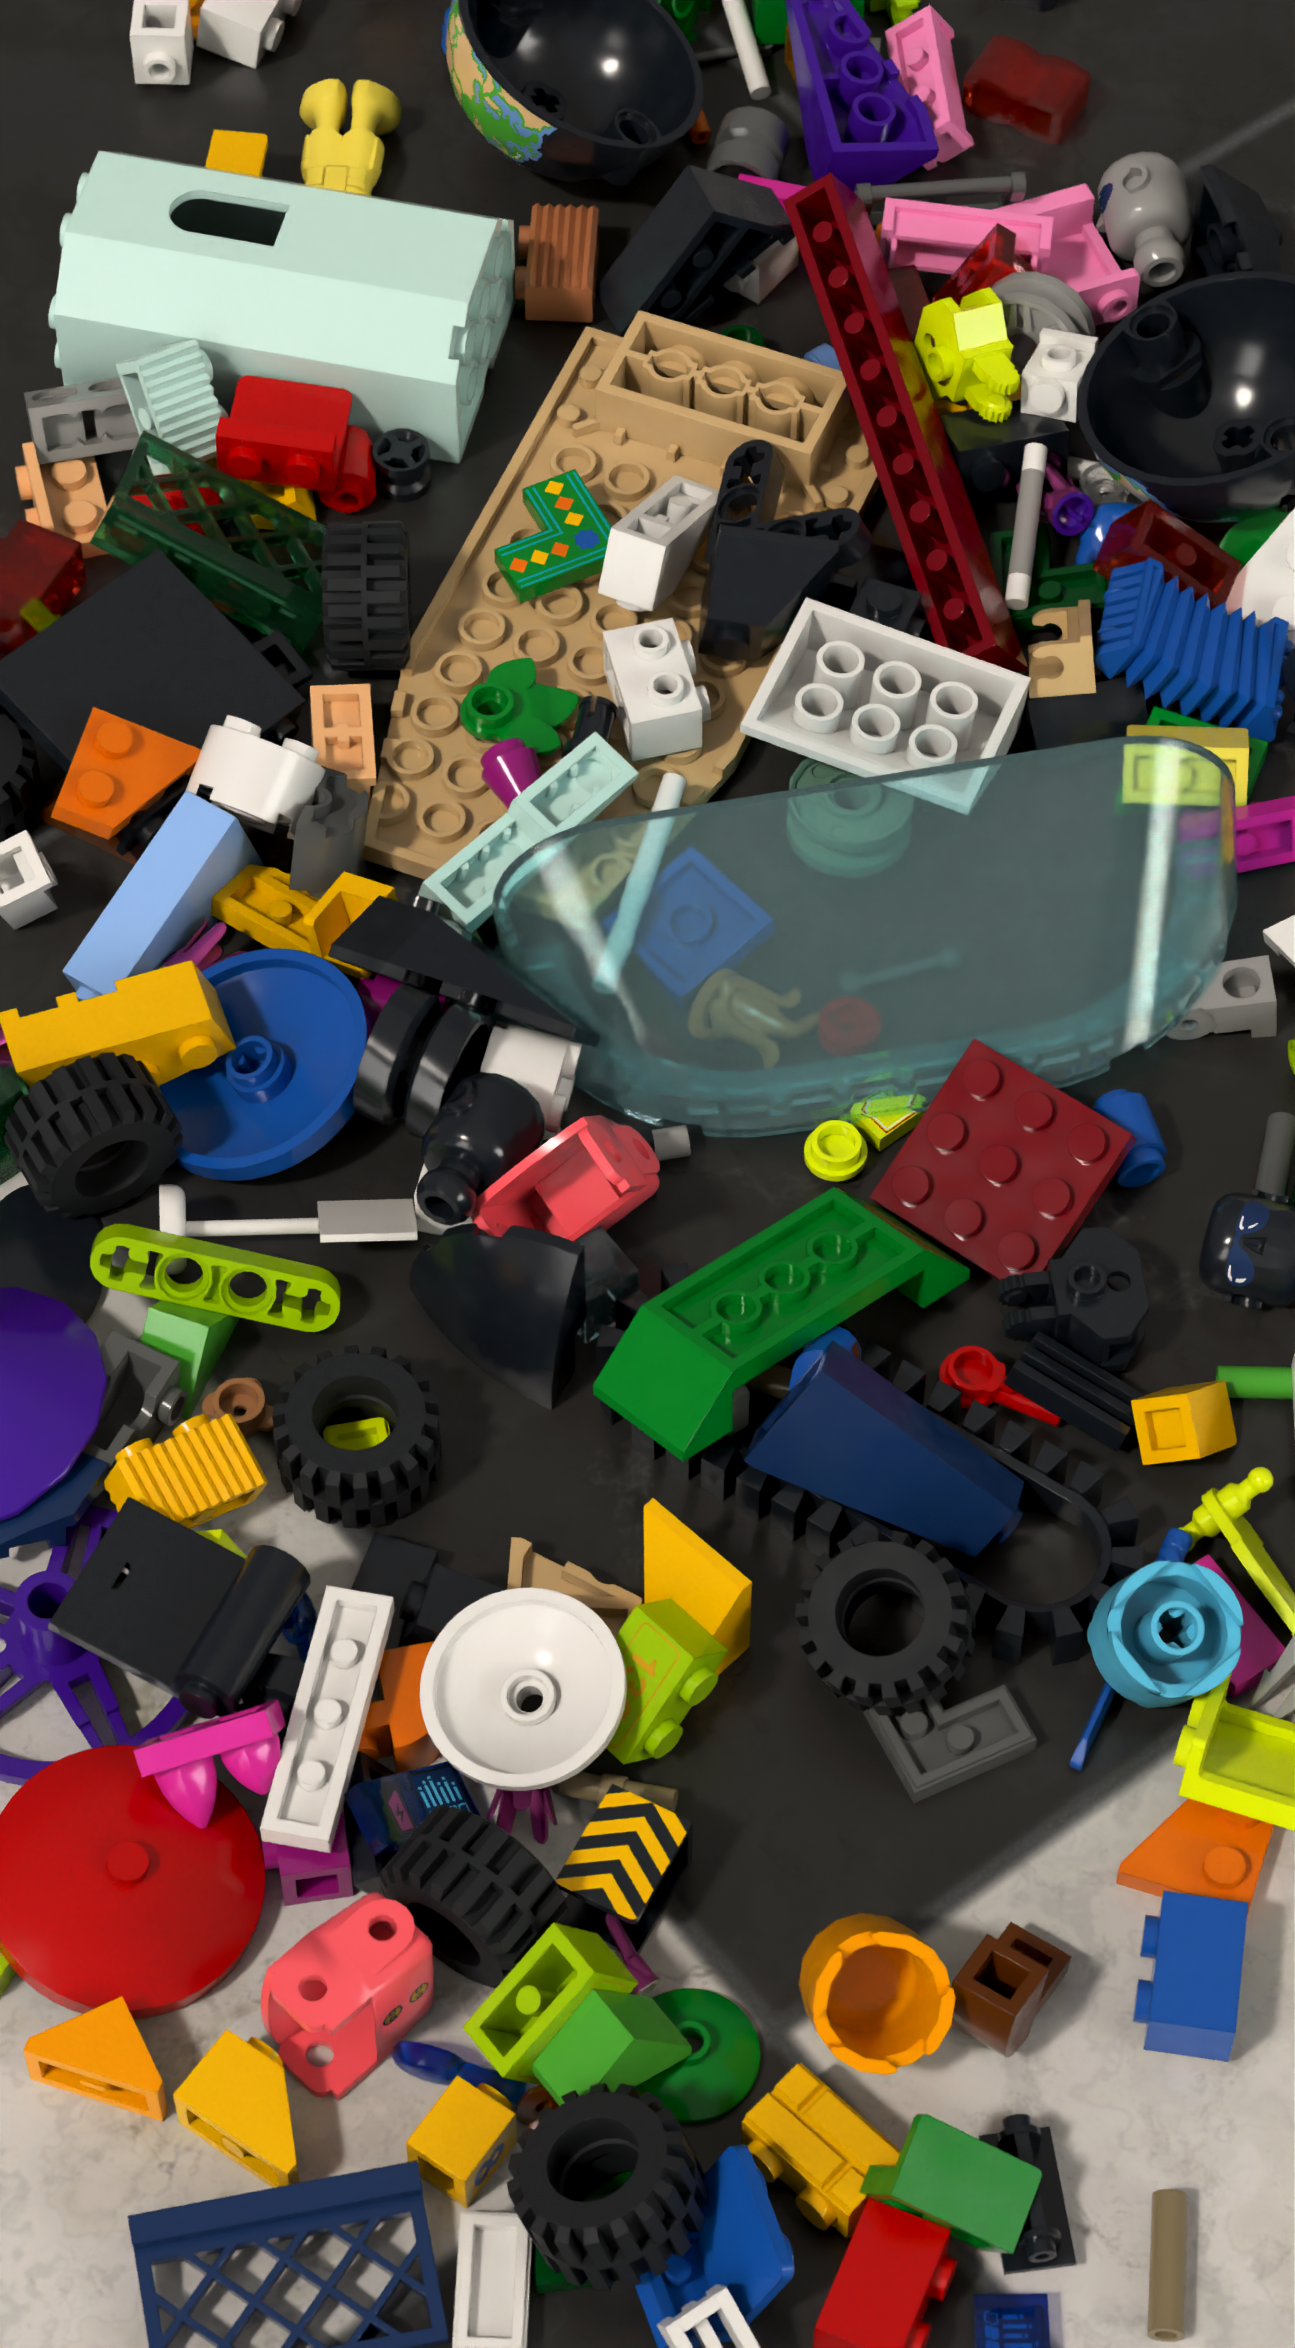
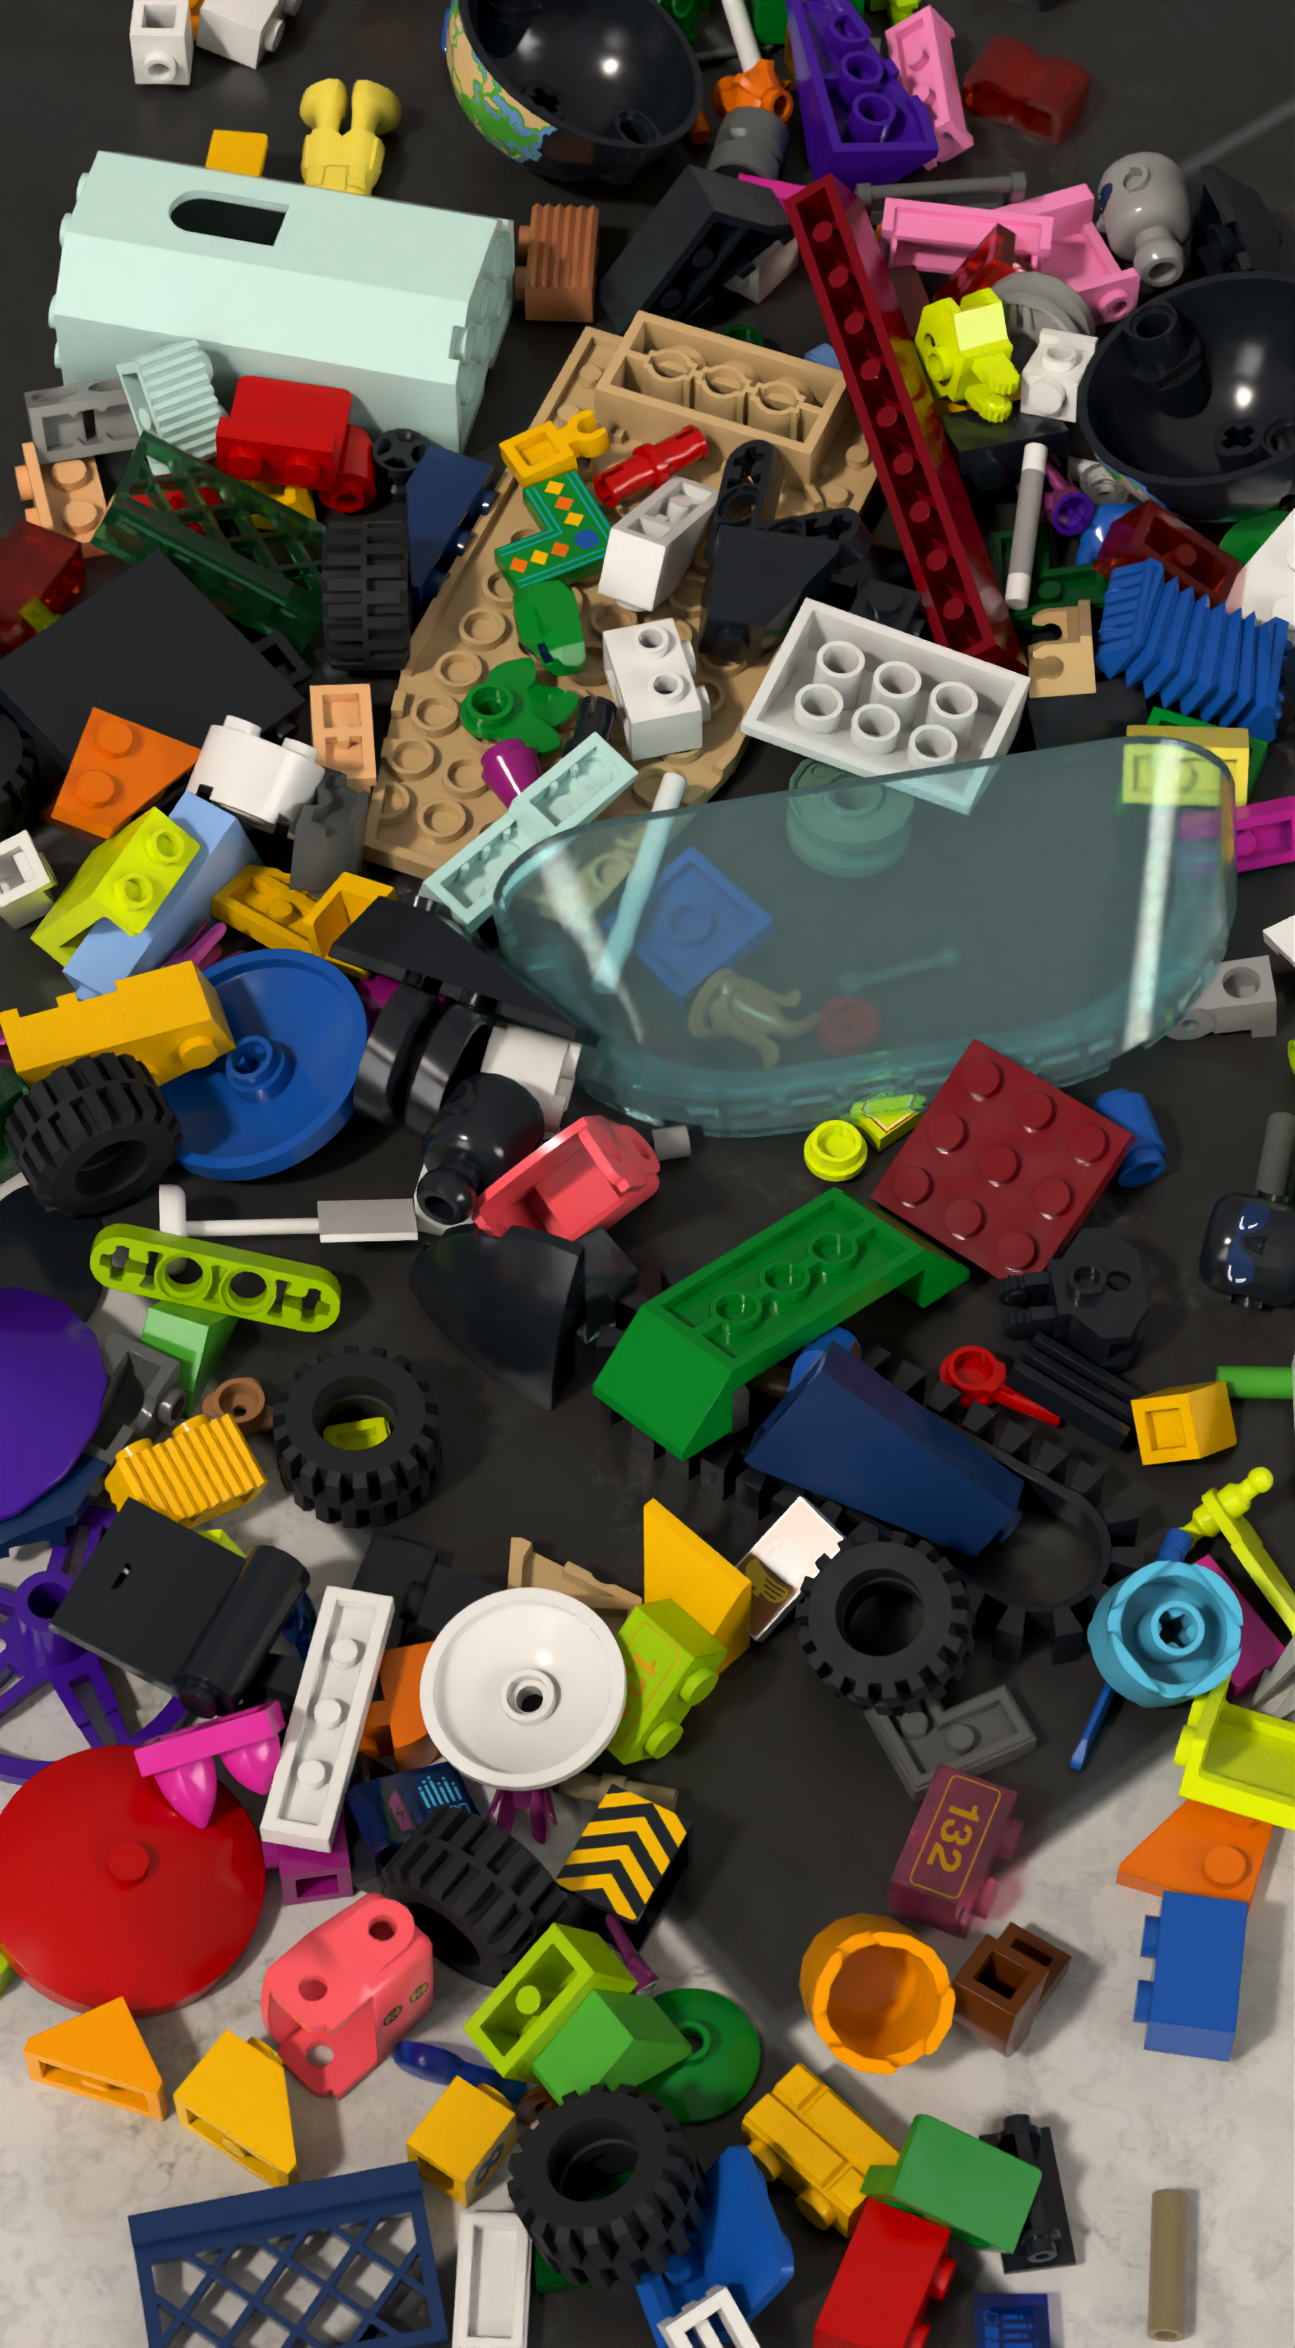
none -> neon yellow panel [30,806,200,967]
none -> dark blue slope [406,444,500,625]
none -> yellow plate [499,409,611,488]
none -> green rock [512,580,587,677]
none -> red pin [593,425,708,508]
none -> orange rock [712,59,794,127]
none -> tile [735,1496,846,1642]
none -> clear pink brick [887,1763,1024,1940]

